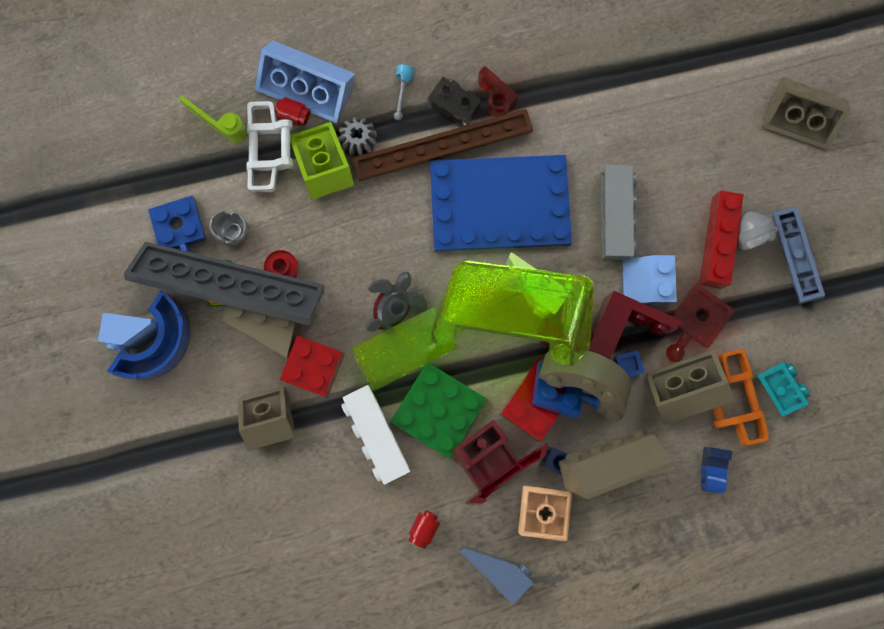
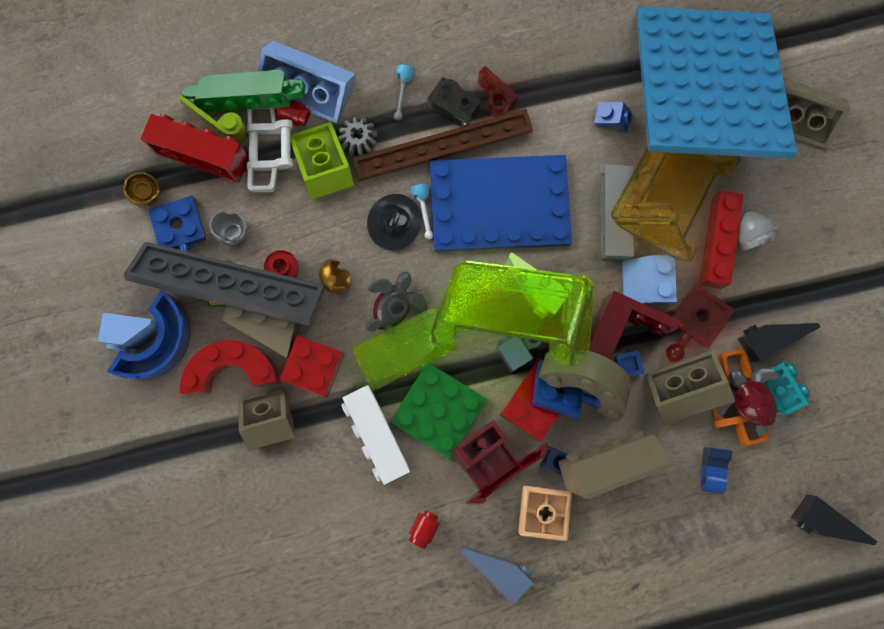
sand blue brick [772,206,825,305] -> none
none -> pearl gold hair [123,172,160,207]
none -> red brick [140,114,249,183]
none -> red brick [180,340,281,395]
none -> hinge [181,70,306,113]
none -> pearl gold hair [319,258,351,294]
none -> black hat [367,194,421,251]
none -> hinge [411,184,434,240]
none -> brick [496,330,541,372]
none -> bracket [594,102,632,132]
none -> clear yellow windscreen [611,147,741,261]
none -> dark azure plate [636,7,797,159]
none -> dark red animal [716,369,786,437]
none -> black slope [738,323,821,363]
none -> black slope [791,495,878,545]

